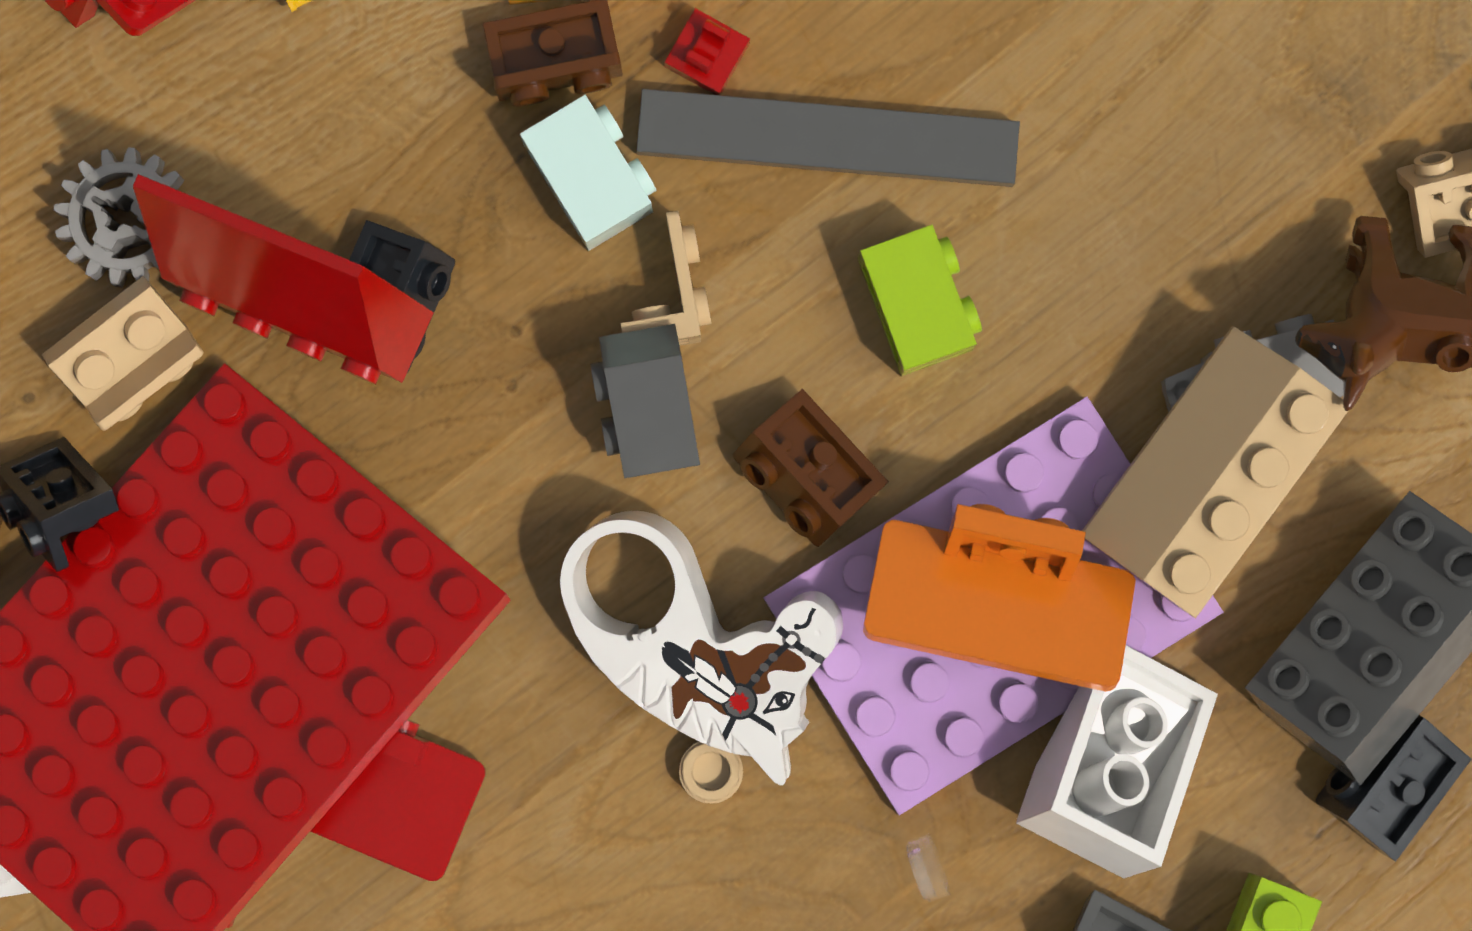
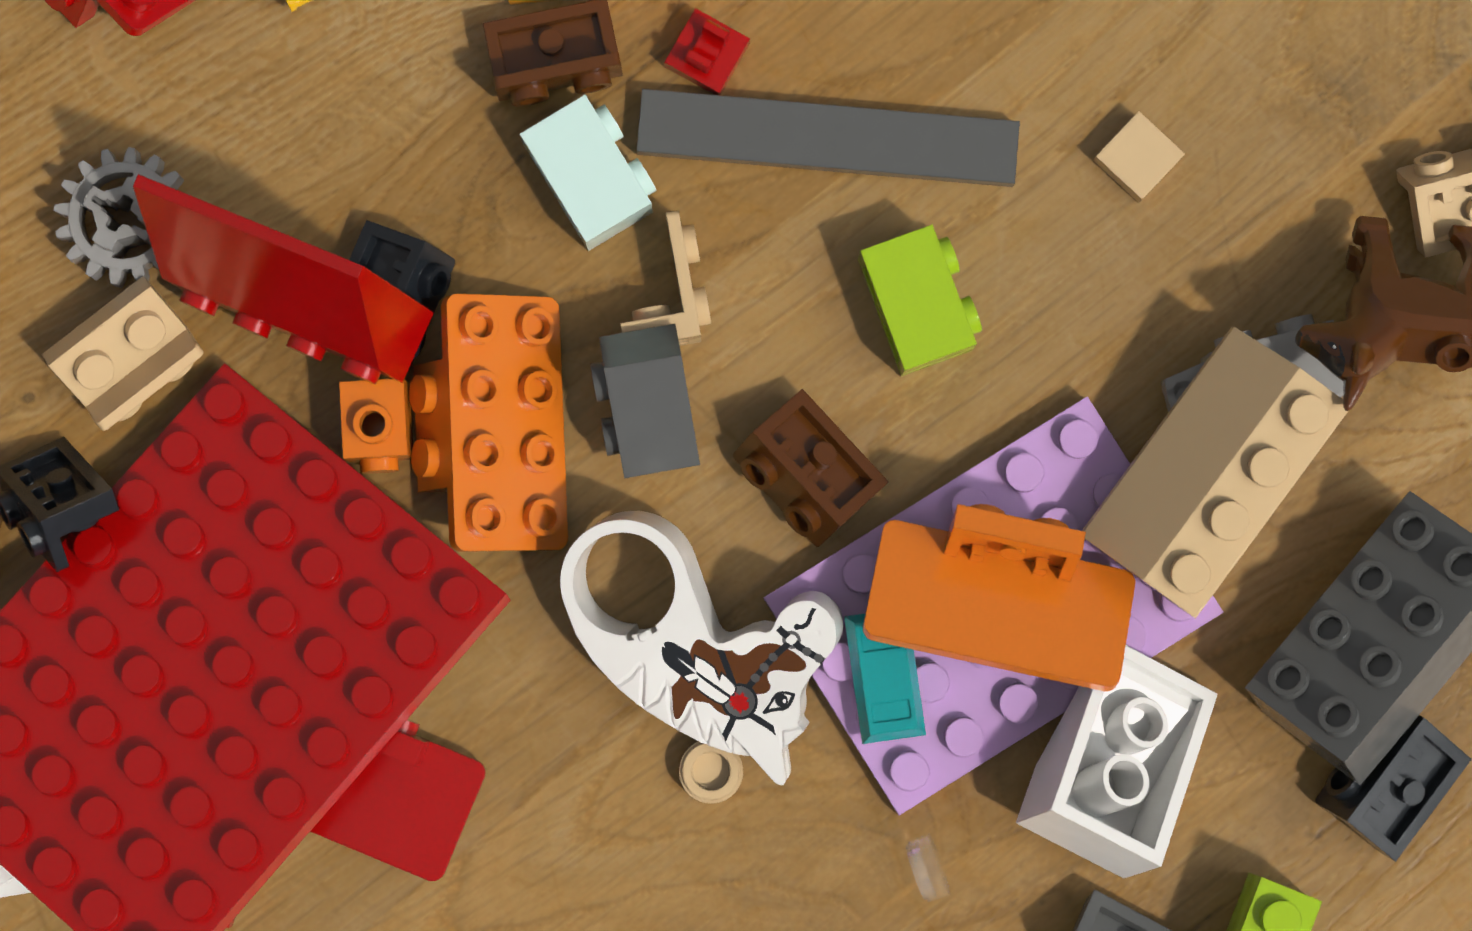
none -> orange brick [339,379,413,473]
none -> orange bracket [409,294,568,552]
none -> teal tile [844,613,926,744]
none -> tan tile [1093,111,1185,203]

